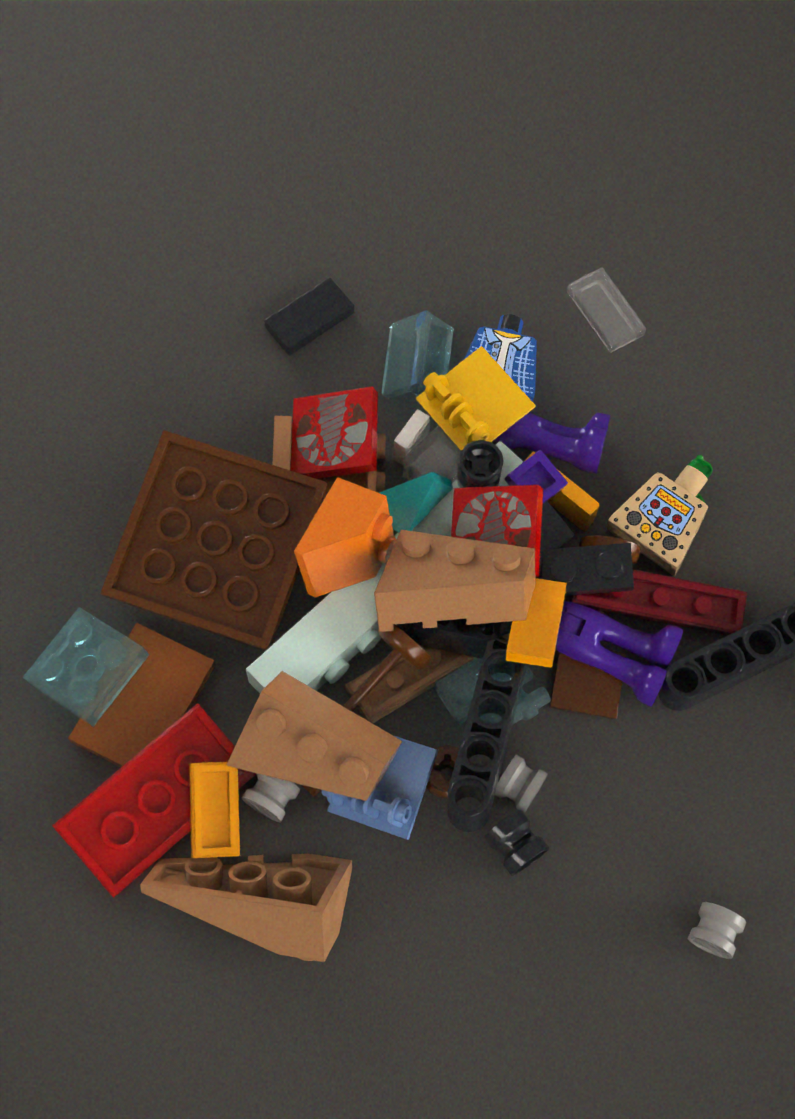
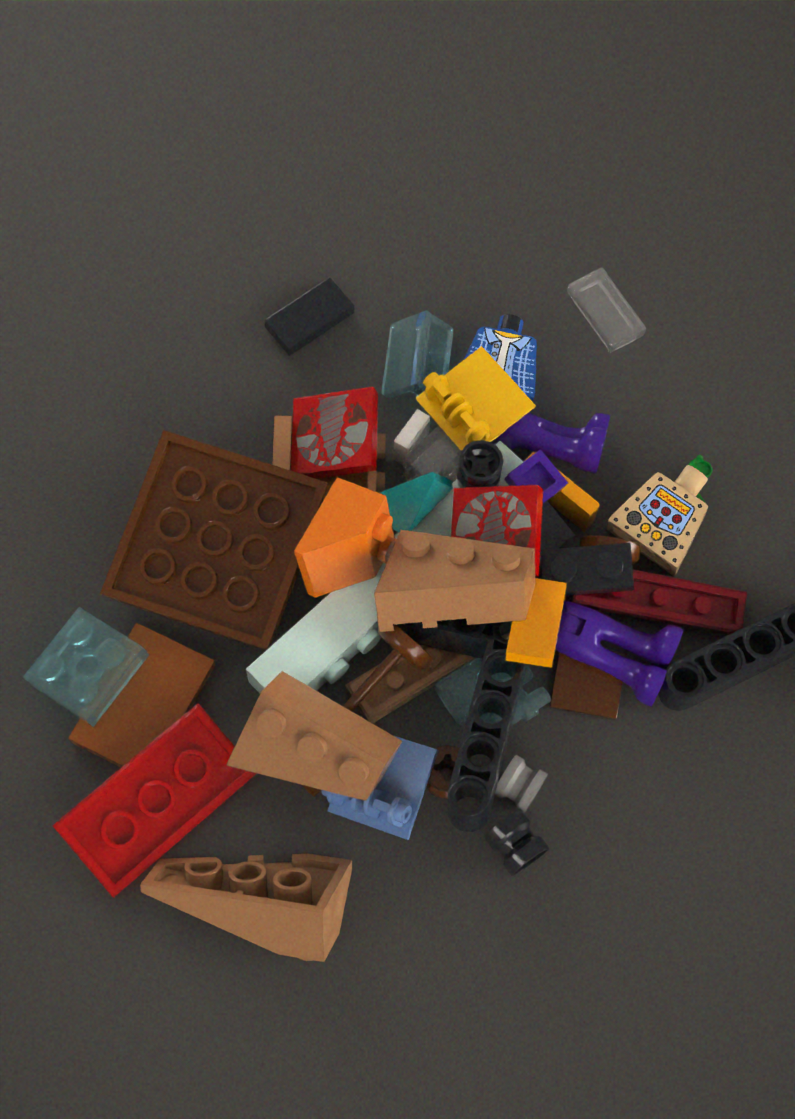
light orange tile [189,762,240,858] -> none
light grey wheel [241,773,300,822] -> none
light grey wheel [687,902,747,959] -> none

